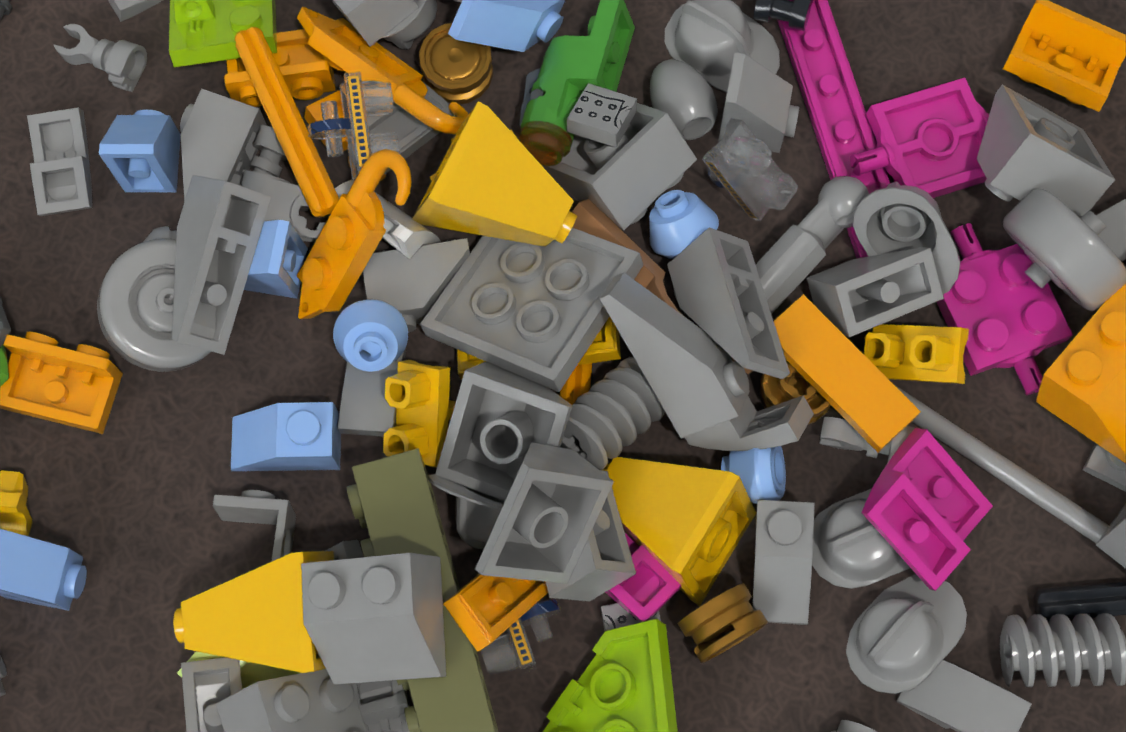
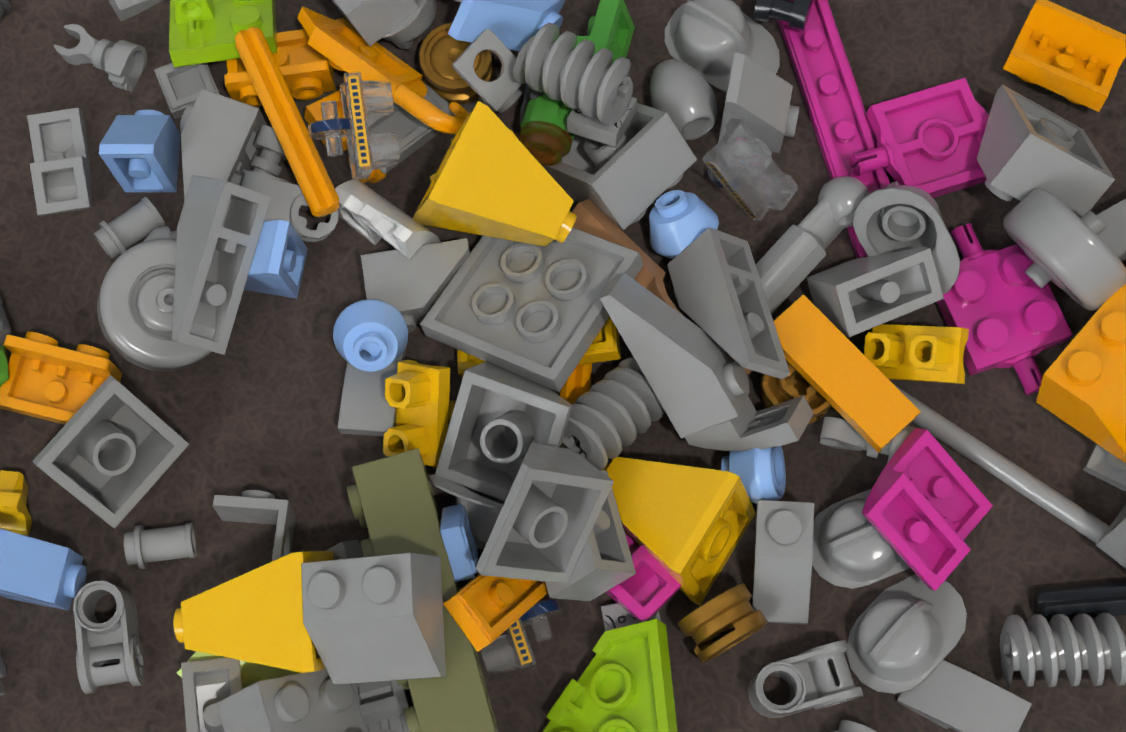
light blue slope [231,402,341,471] -> none
light orange plate [297,149,412,319] -> none
none -> light grey slope [32,375,189,529]
none -> light grey piece [73,581,145,694]
none -> light grey pin [93,197,165,259]
none -> light grey pin [124,523,197,569]
none -> light grey tile [154,63,220,119]
none -> light blue tile [440,504,478,582]
none -> light grey bracket [451,29,523,113]
none -> light grey piece [513,22,633,126]
none -> light grey piece [748,640,864,718]

